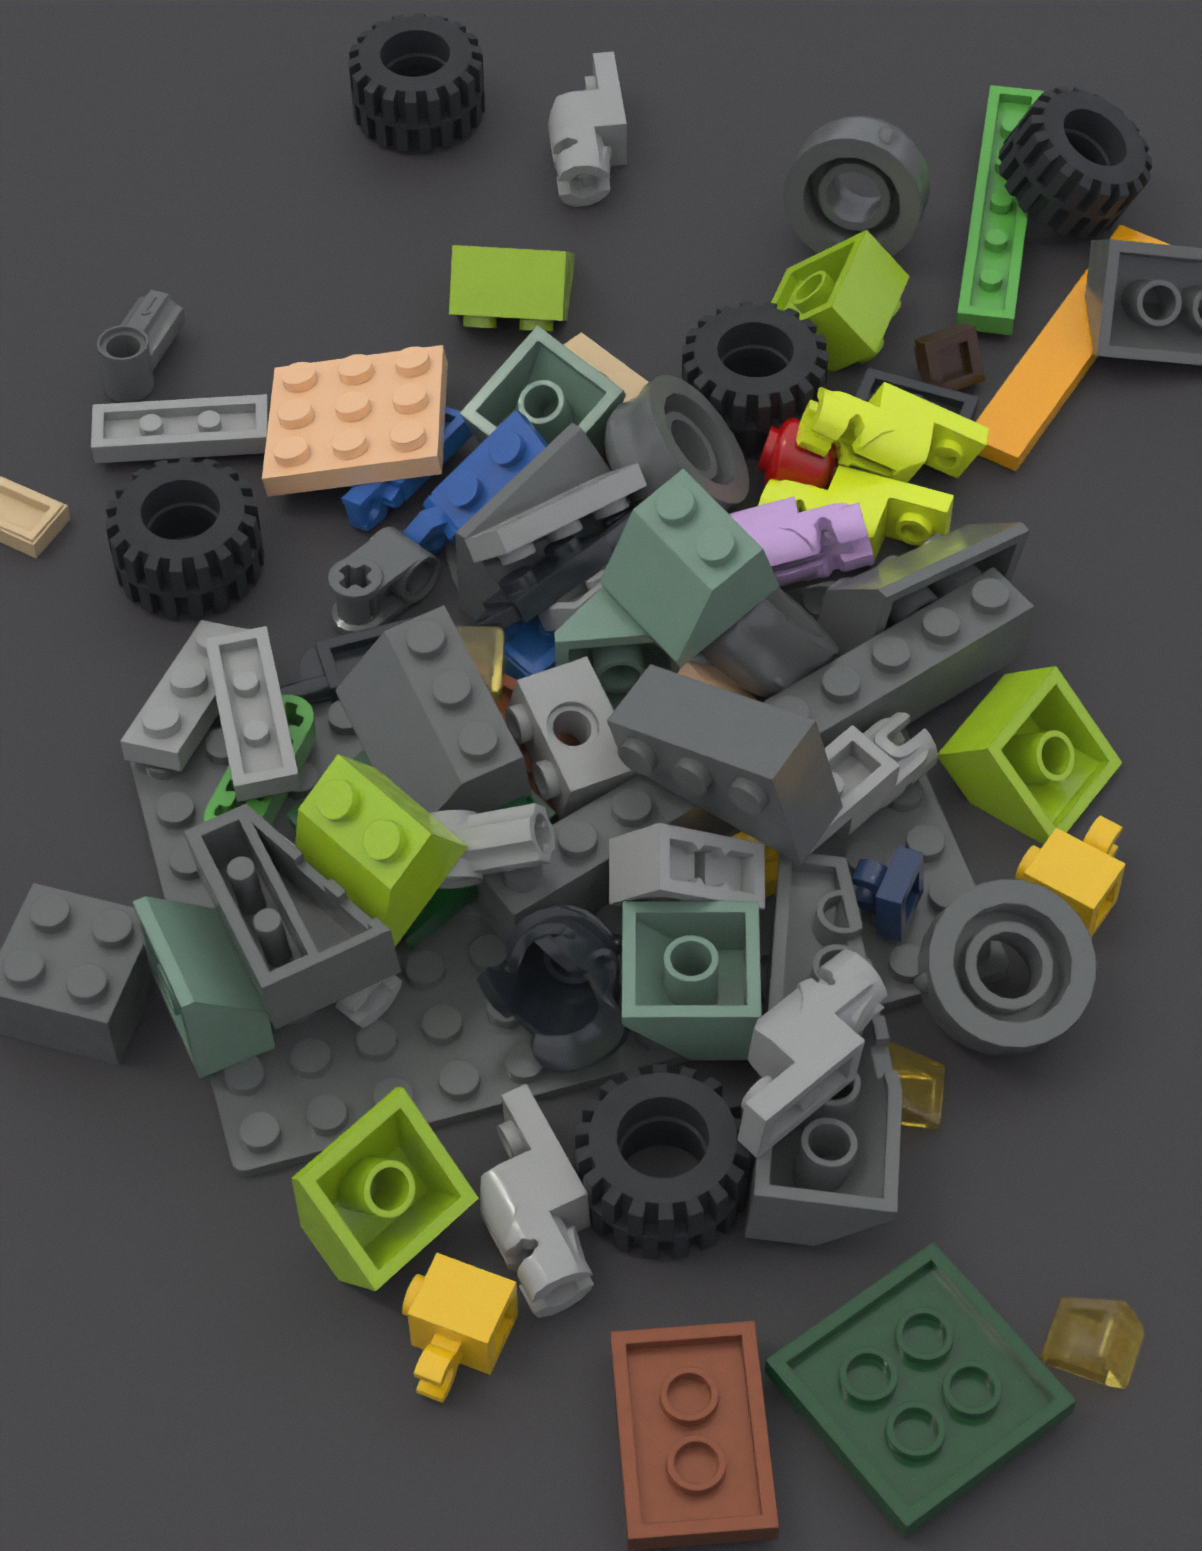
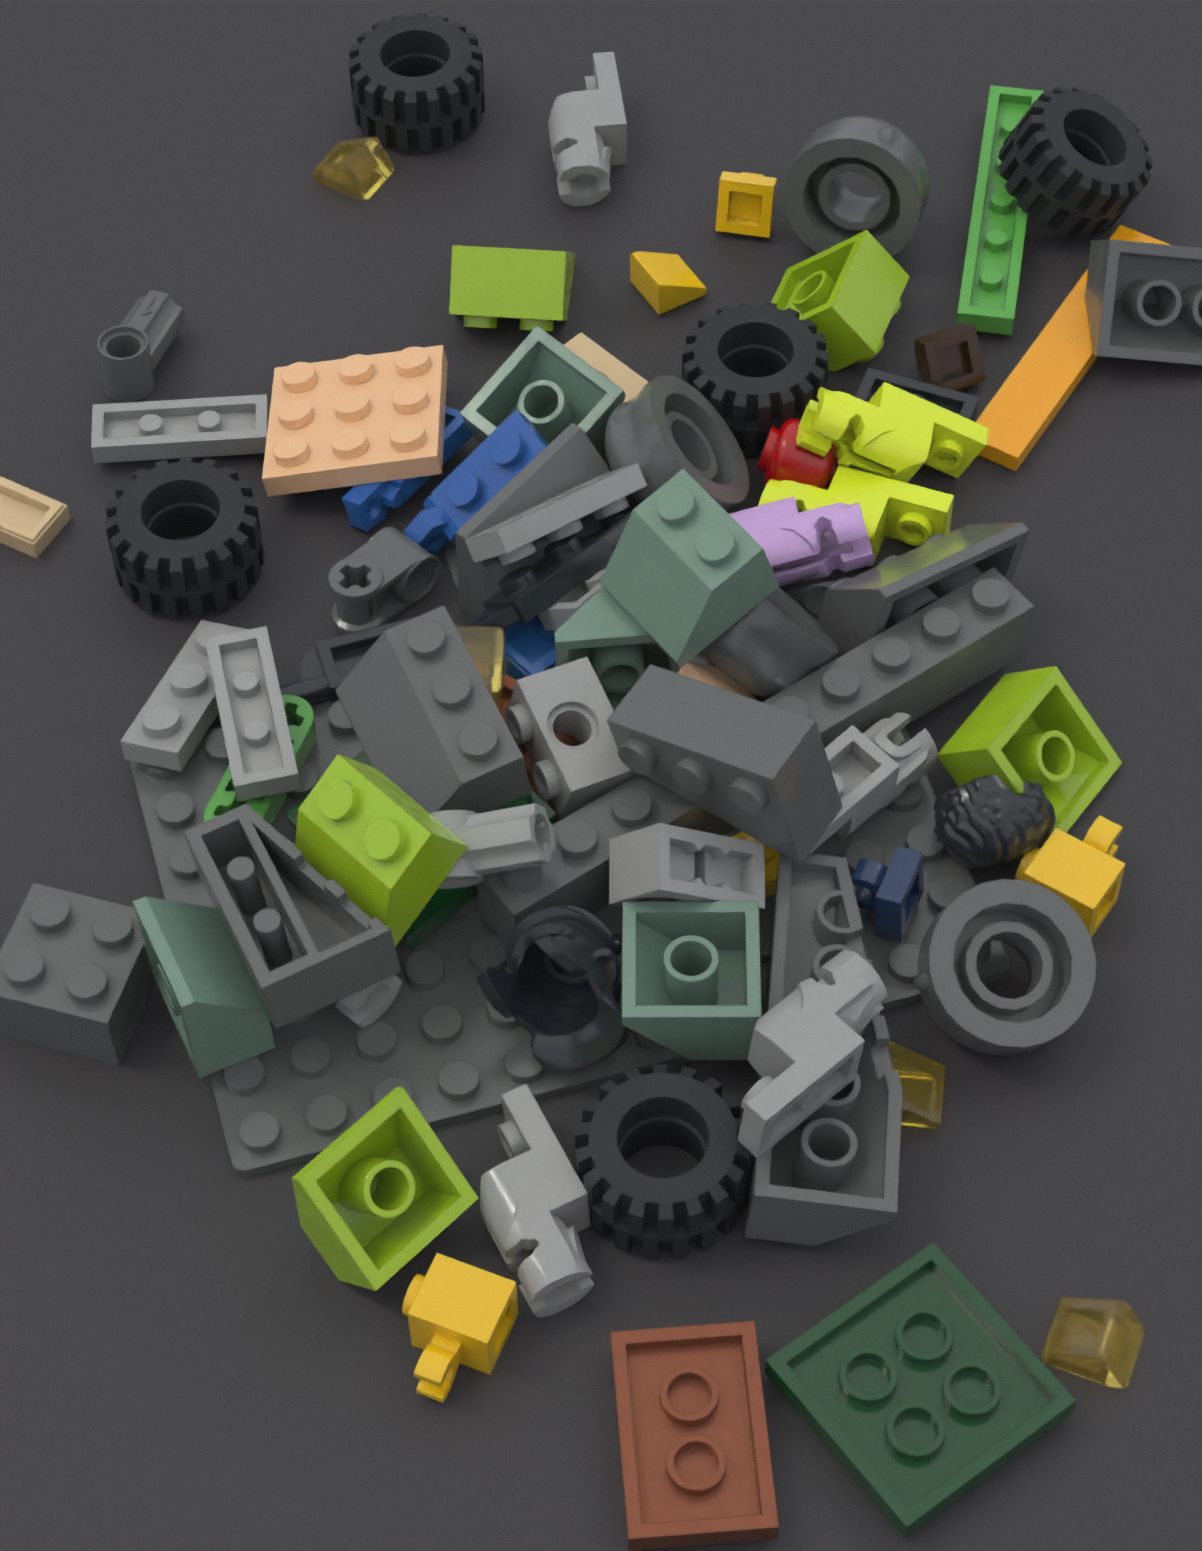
none -> clear yellow slope [310,137,394,200]
none -> yellow slope [630,251,707,315]
none -> yellow tile [715,171,777,238]
none -> black hair [933,775,1056,870]

